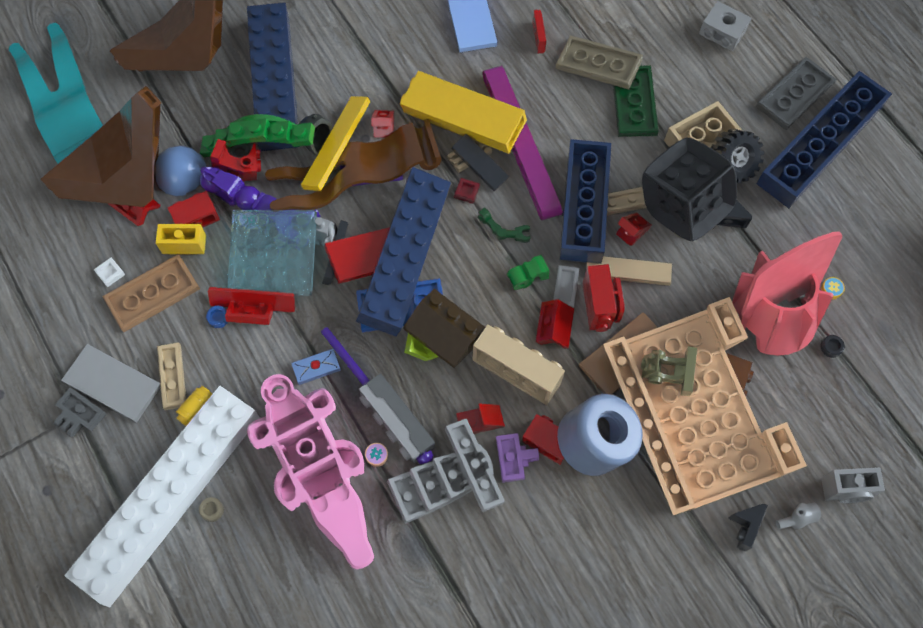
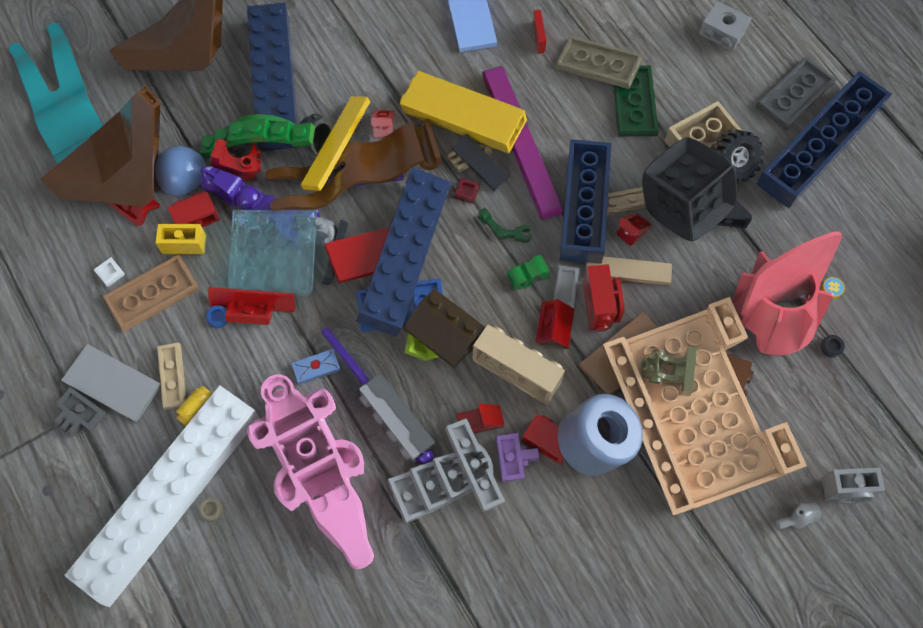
tile [365,443,388,467] -> none
black slope [728,503,768,552] -> none

